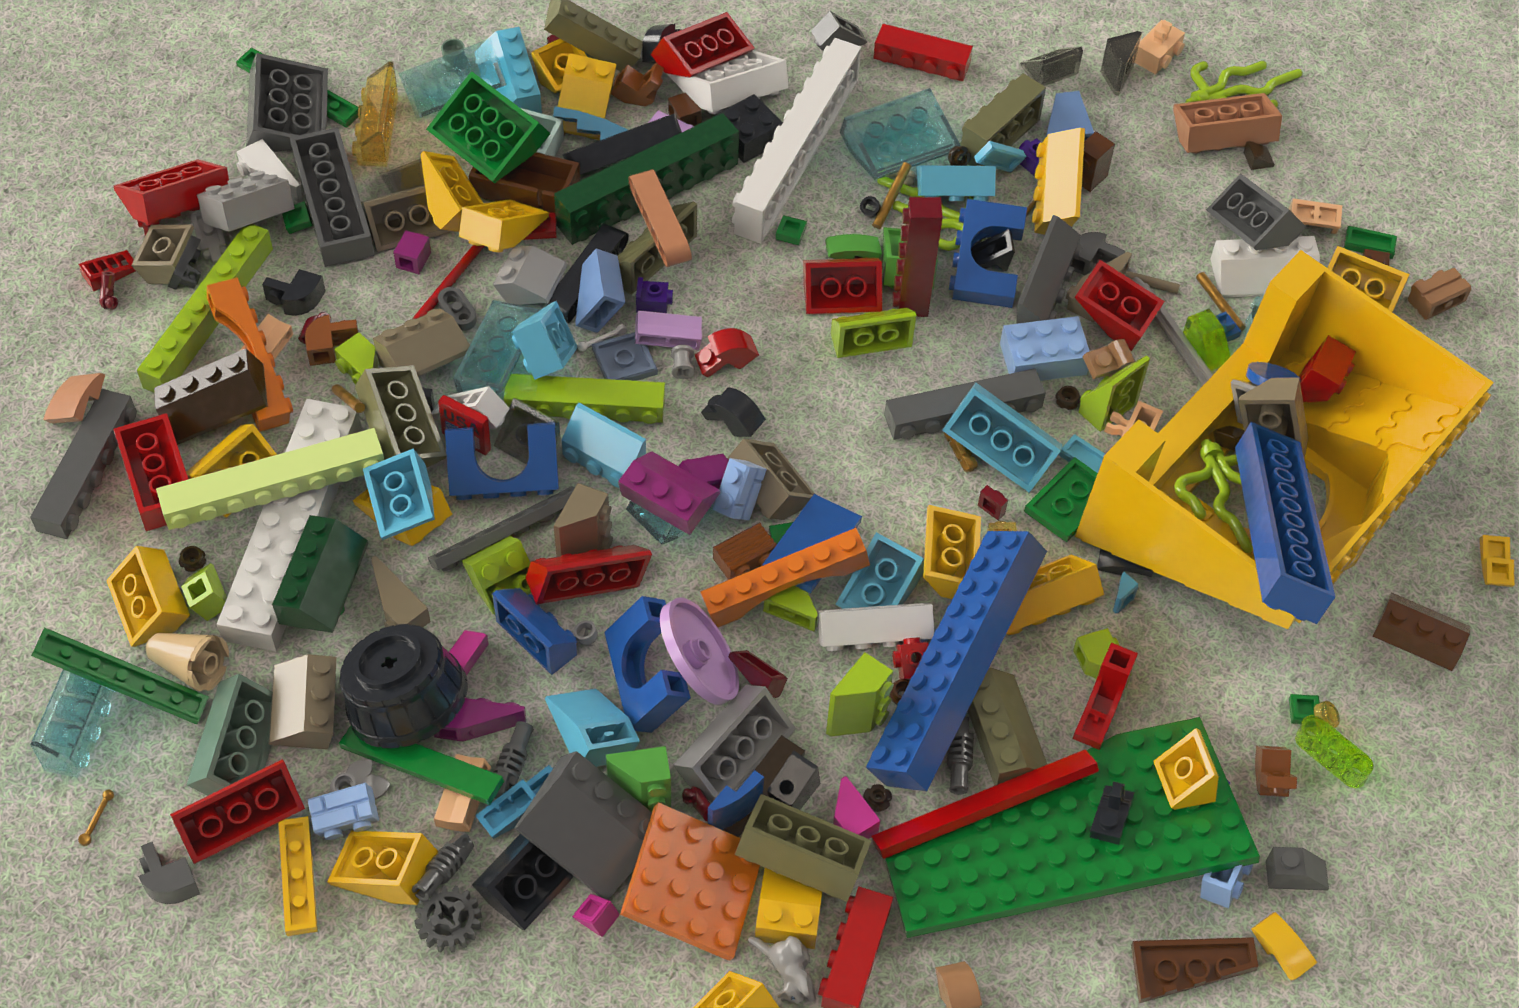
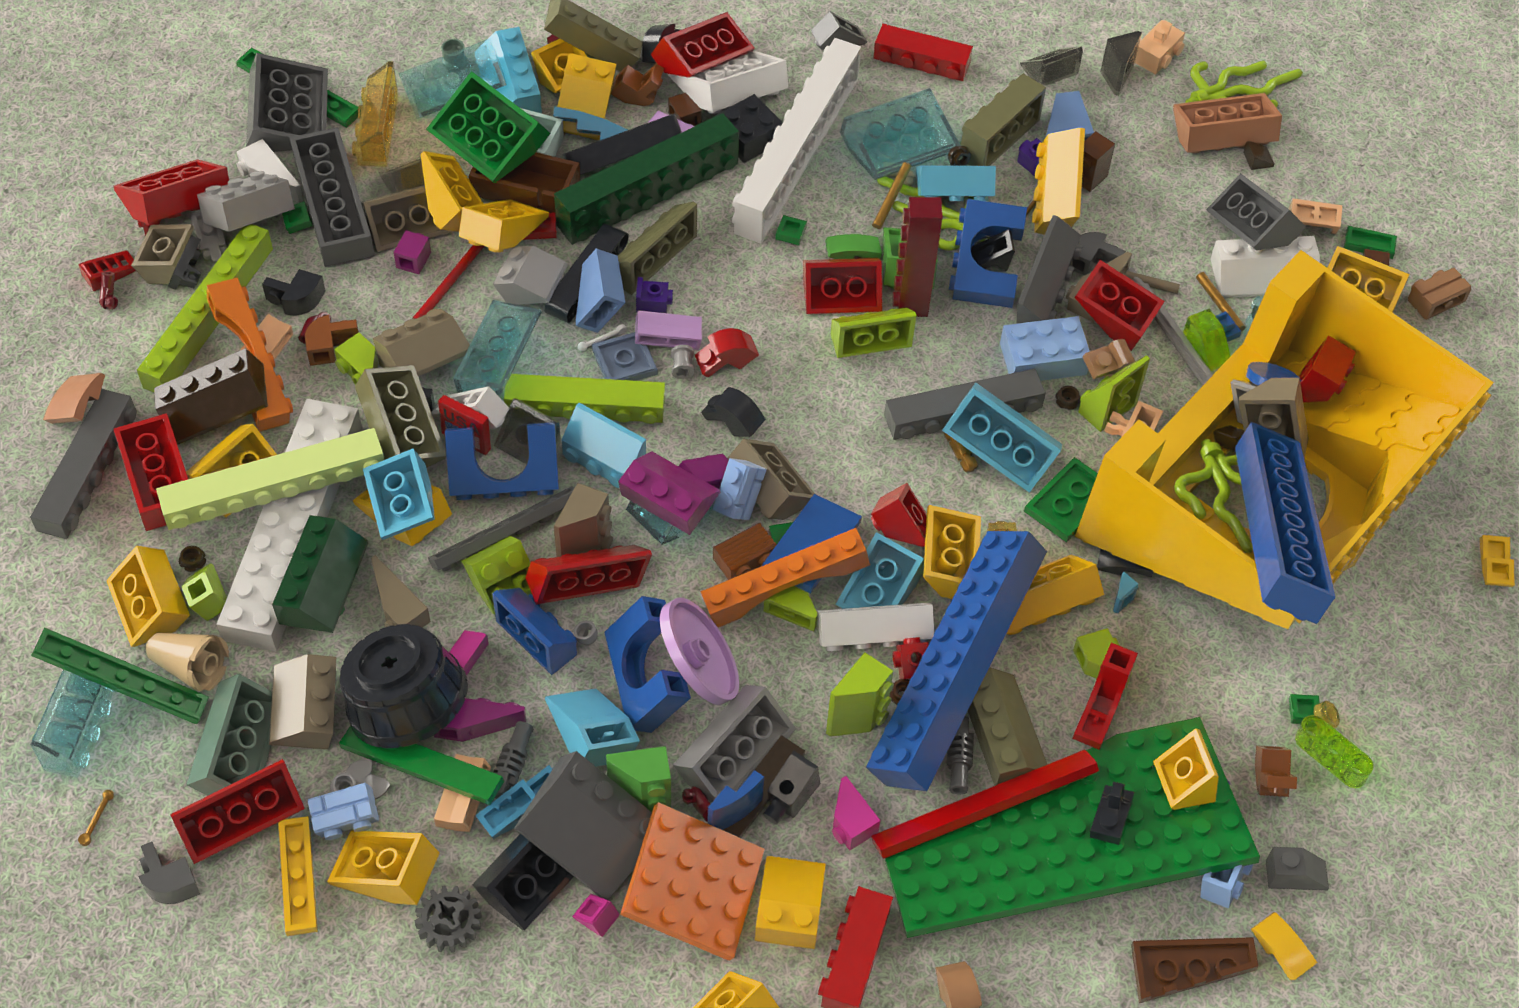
pearl gold bar [332,384,365,413] -> none
dark grey hinge [412,832,474,901] -> none
dark grey plate [438,287,477,331] -> none
medium azure slope [512,301,577,379] -> none
nougat beam [628,169,692,267] -> none
dark red slope [728,650,788,698] -> none
olive brick [735,794,872,902] -> none
light grey animal [747,936,816,1004] -> none
black hinge [860,196,881,217] -> none
dark brown plate [863,784,892,812] -> none
medium azure tile [974,141,1026,173] -> none
dark red plate [978,485,1008,521] -> none
medium azure tile [1059,434,1105,473] -> none
reddish brown slope [1372,592,1470,671] -> none
none -> red slope [871,483,927,547]

